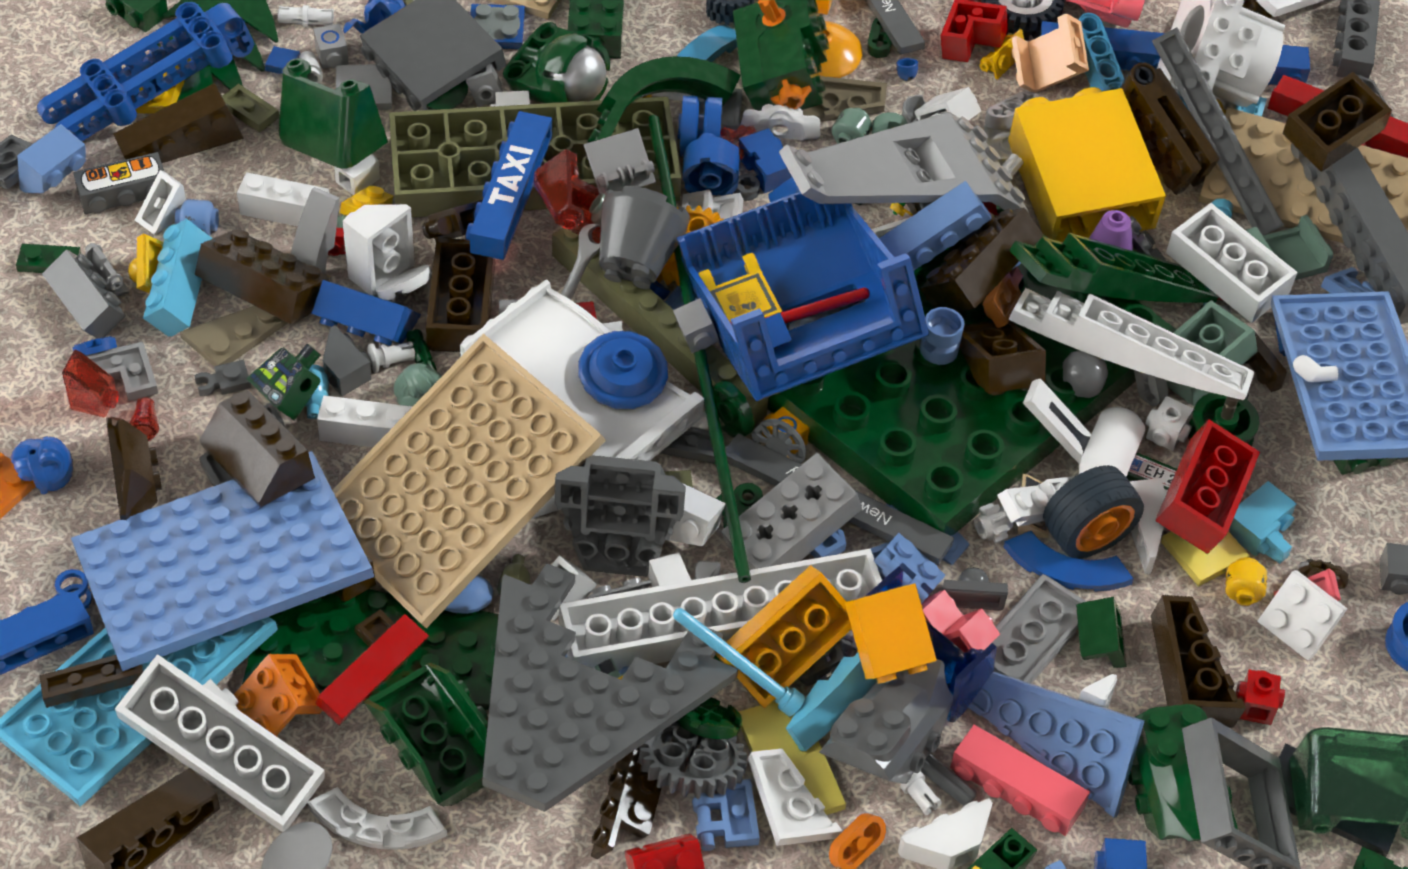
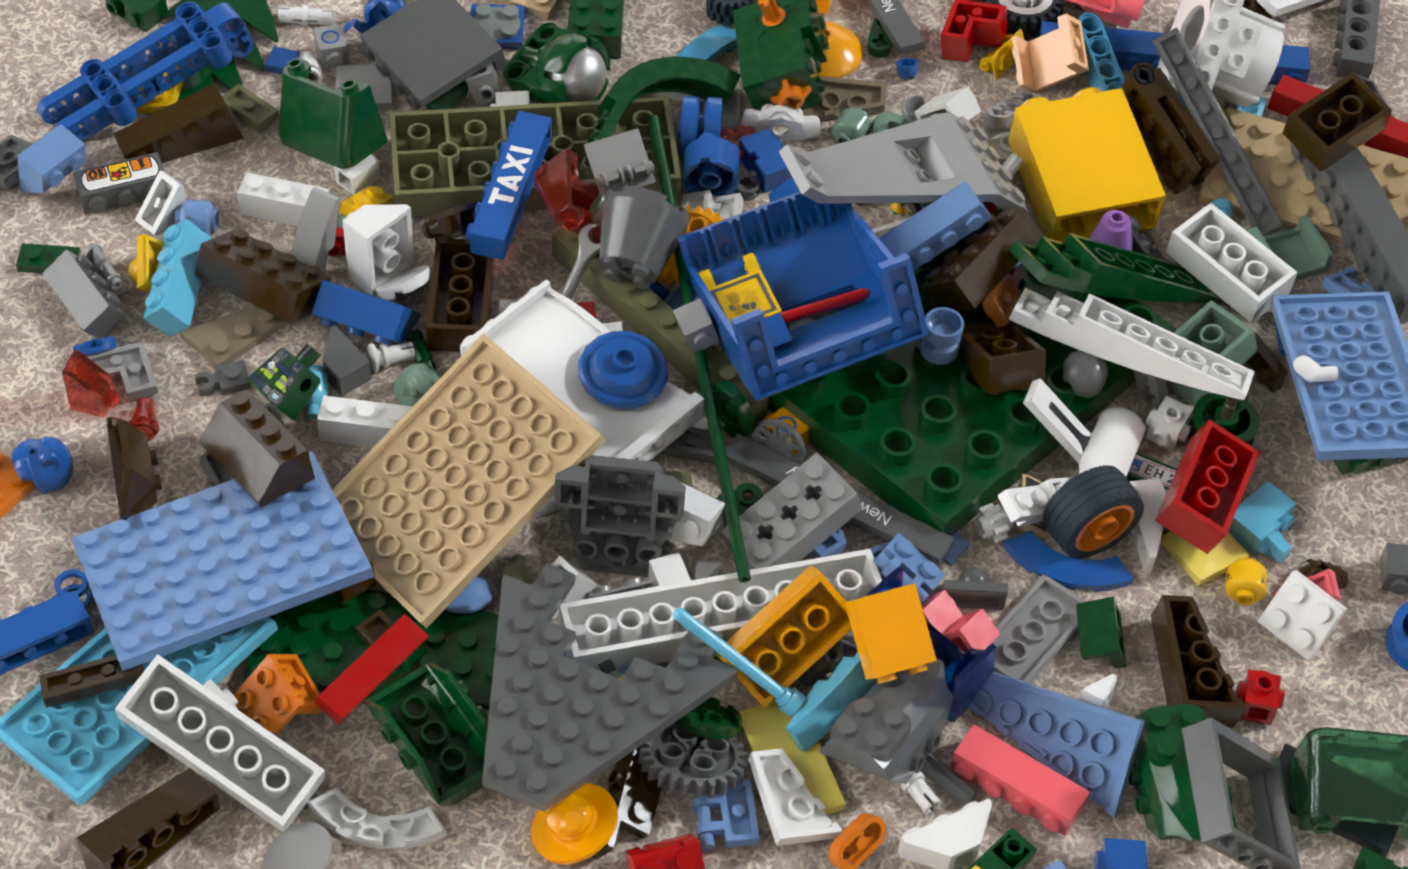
none -> light orange hat [531,783,618,865]

